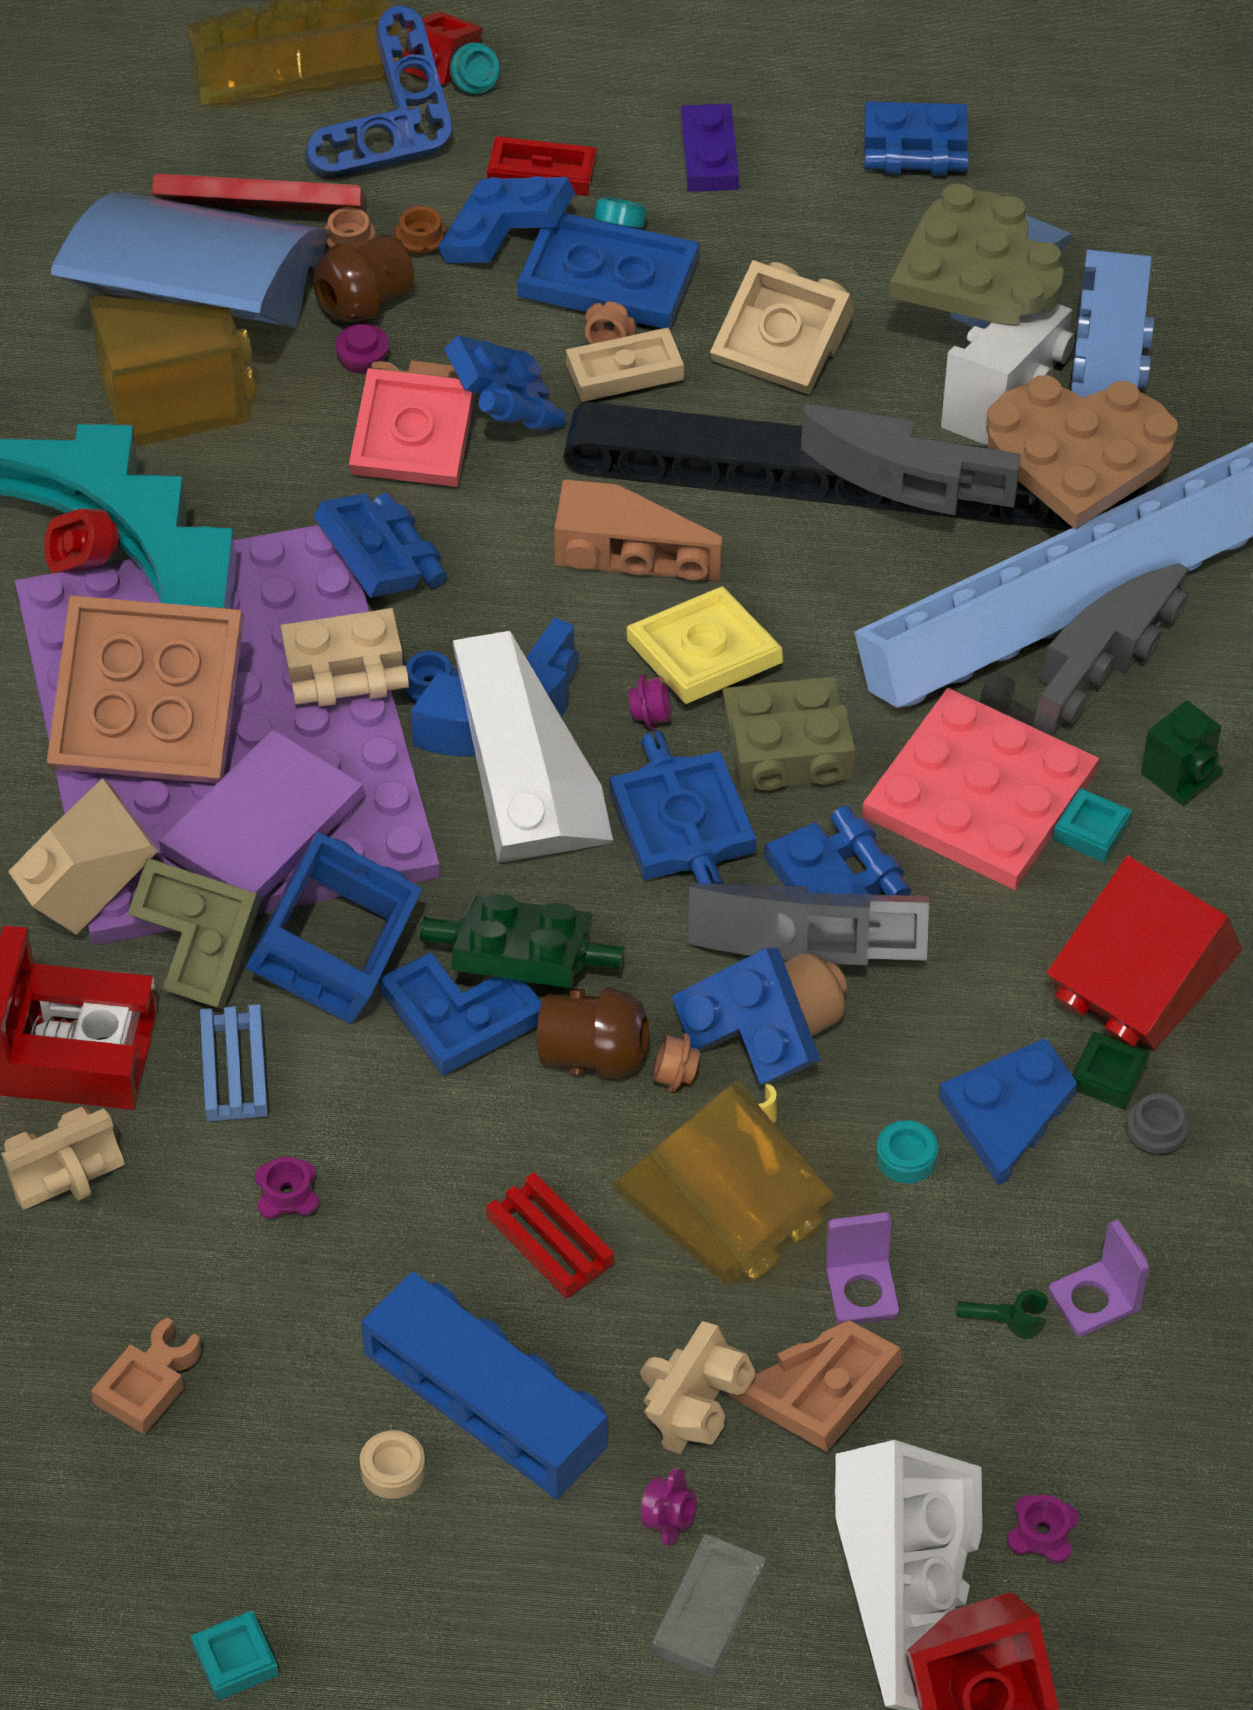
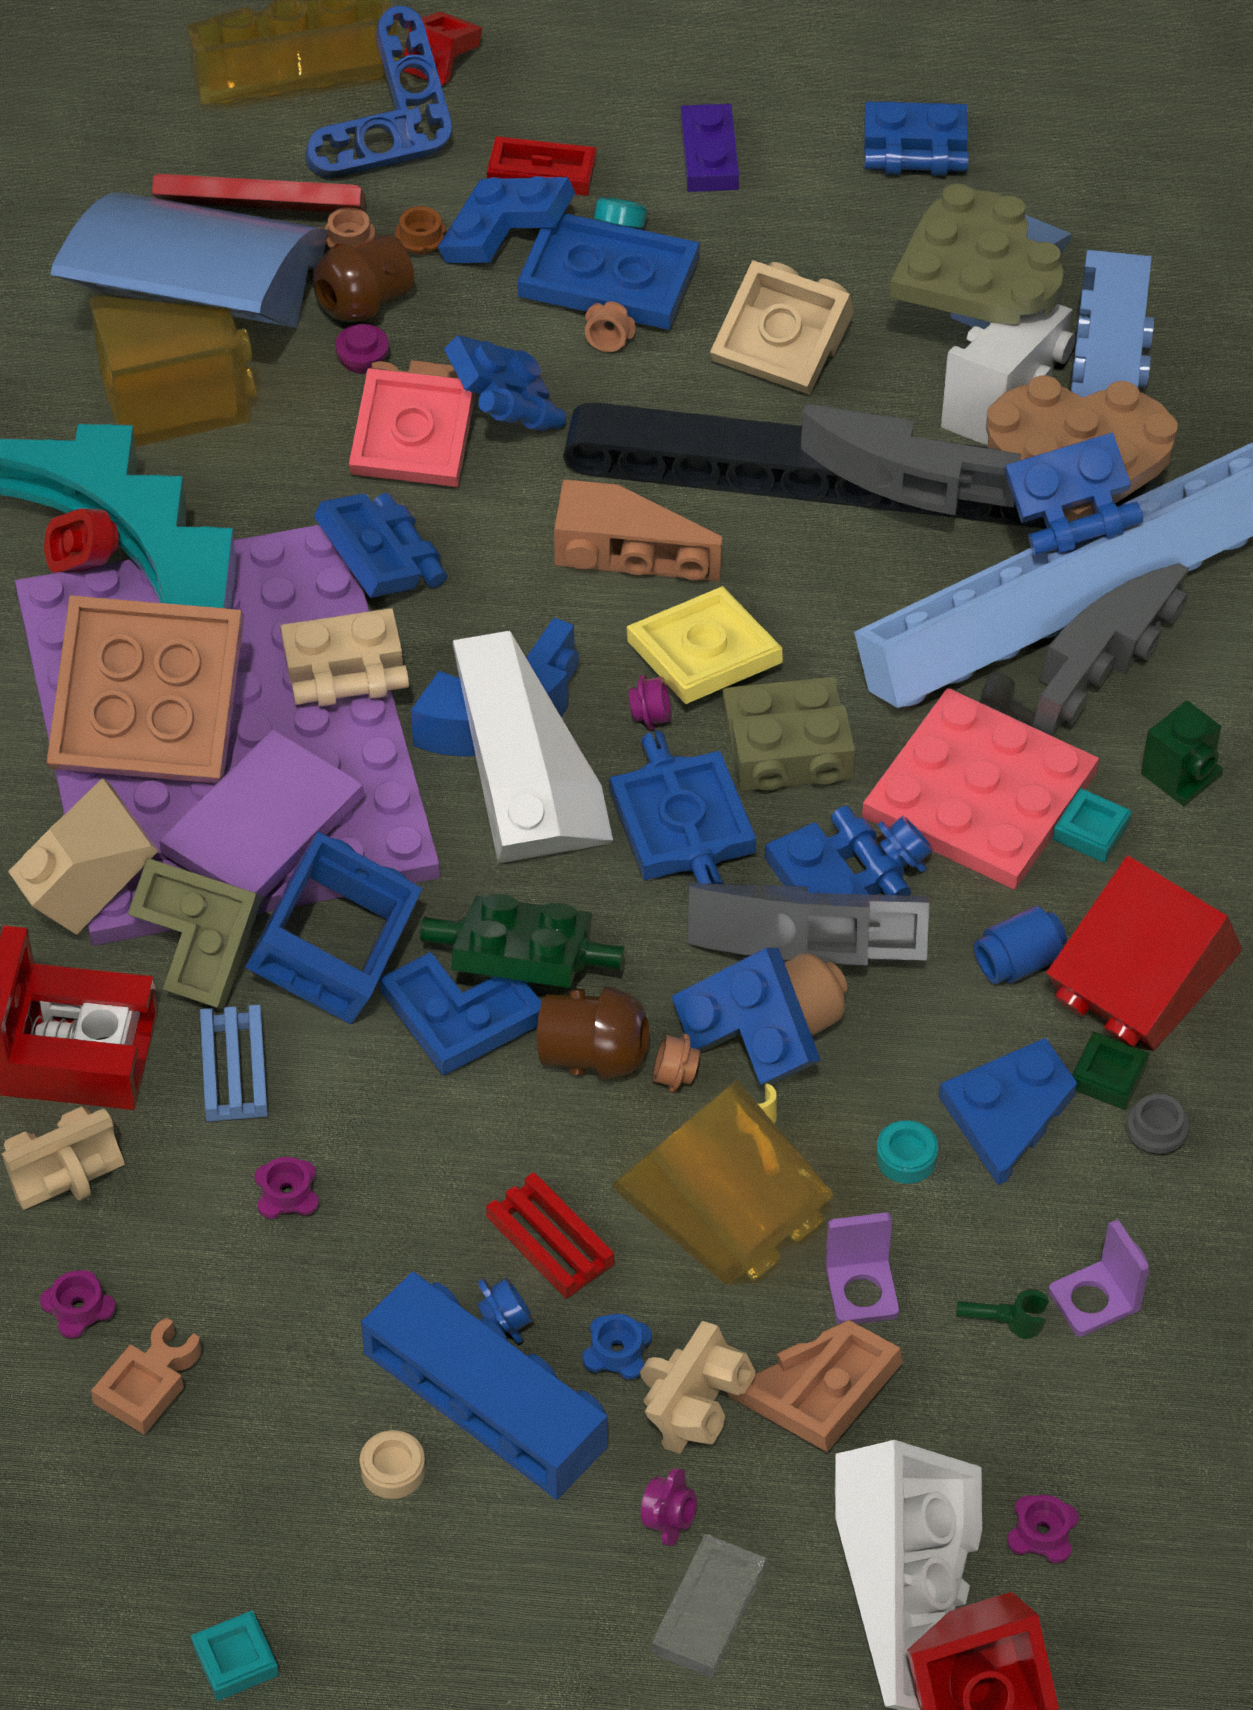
blue plate [405,651,457,701] -> none
teal plate [449,43,500,94] -> none
tan plate [566,328,684,402] -> none
none -> magenta plate [40,1270,116,1338]
none -> blue plate [477,1278,533,1344]
none -> blue plate [582,1314,652,1380]
none -> blue plate [877,815,934,873]
none -> blue brick [974,906,1067,984]
none -> blue plate [1004,432,1143,555]

